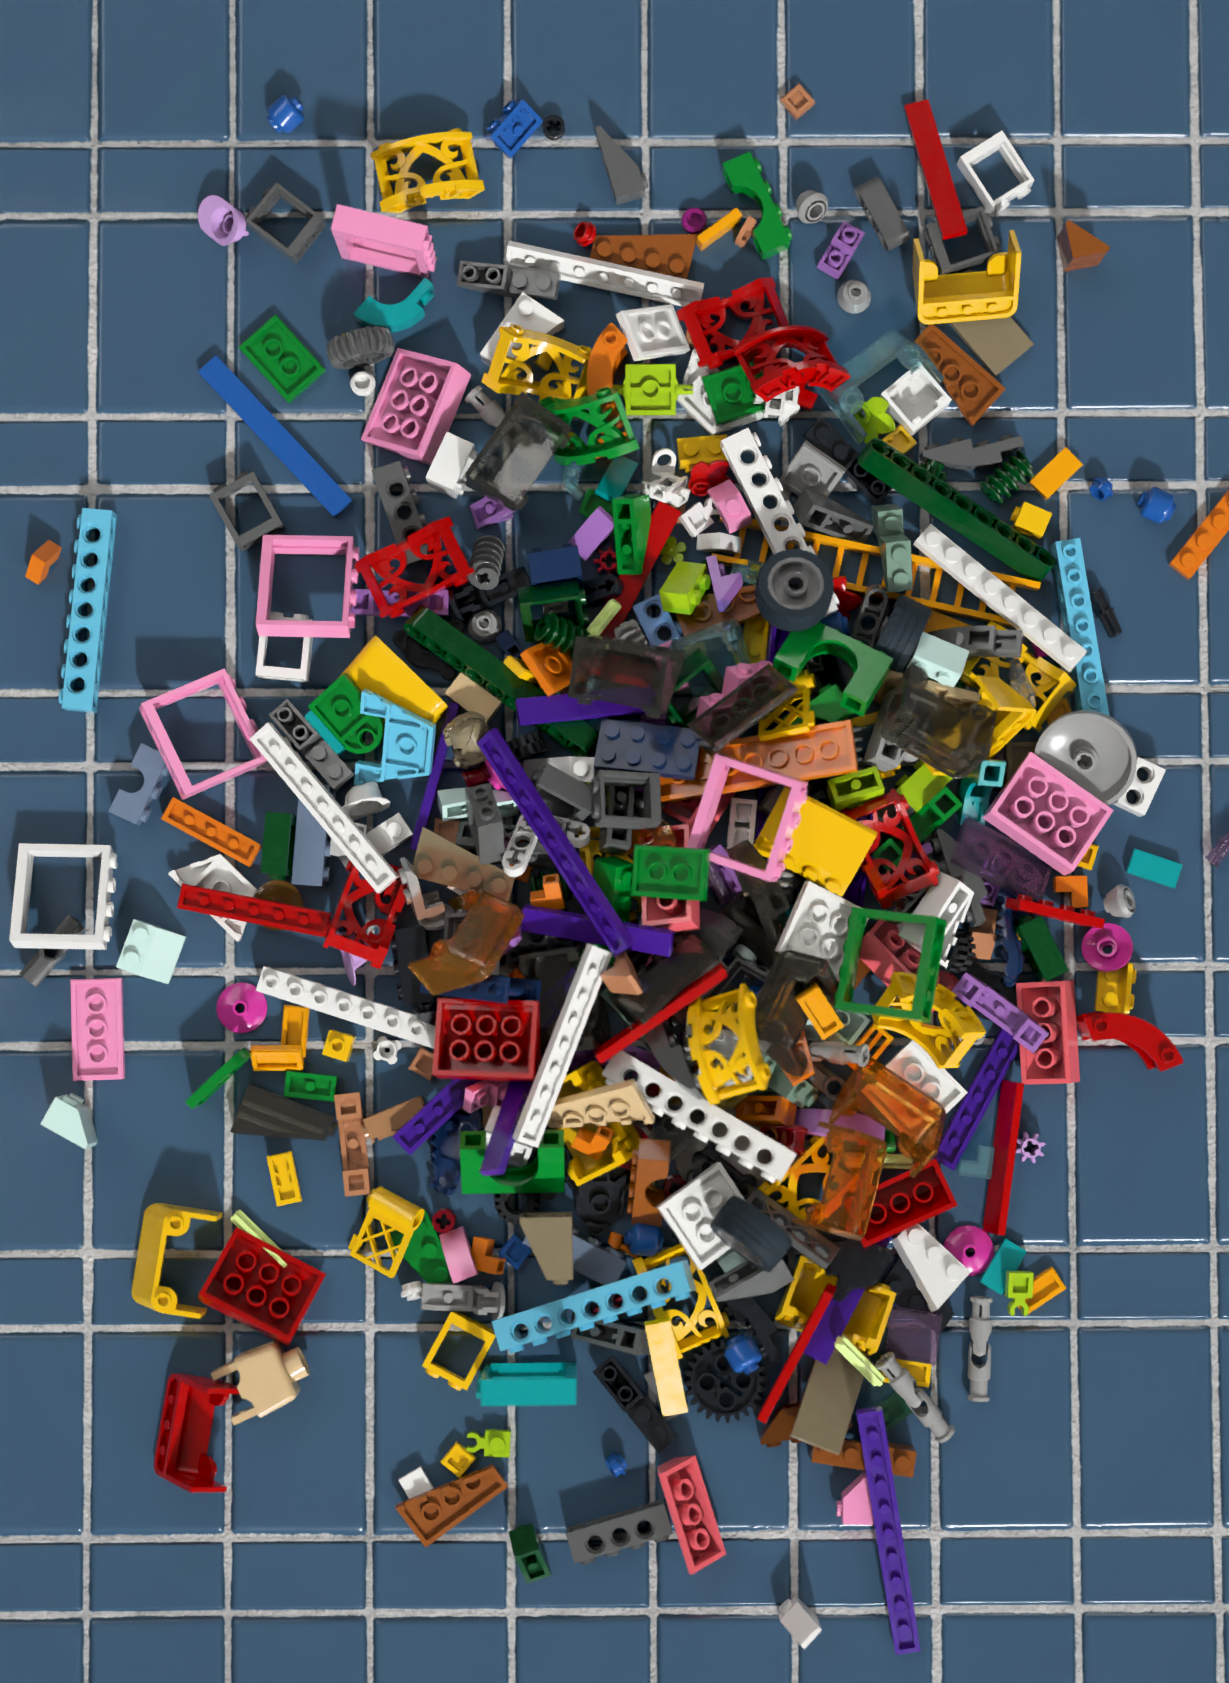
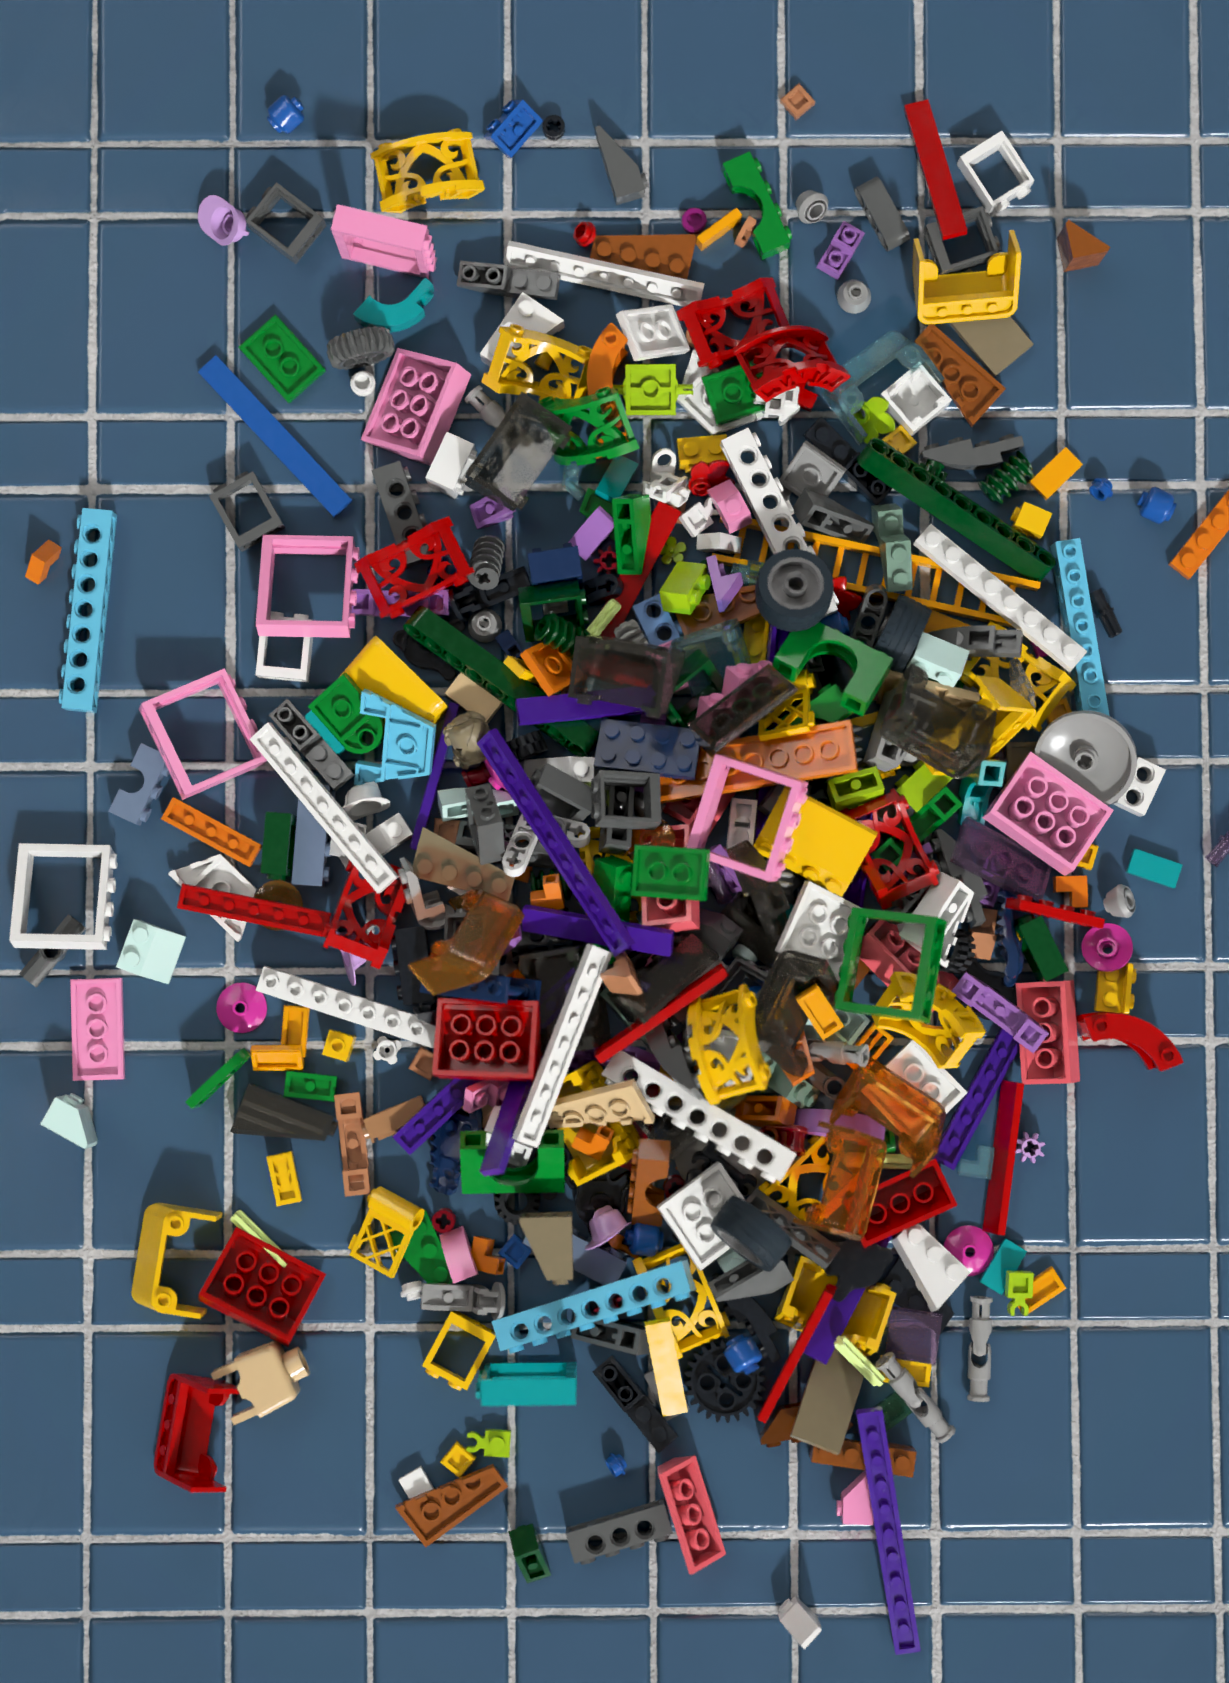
none -> lavender piece [585,1205,632,1250]

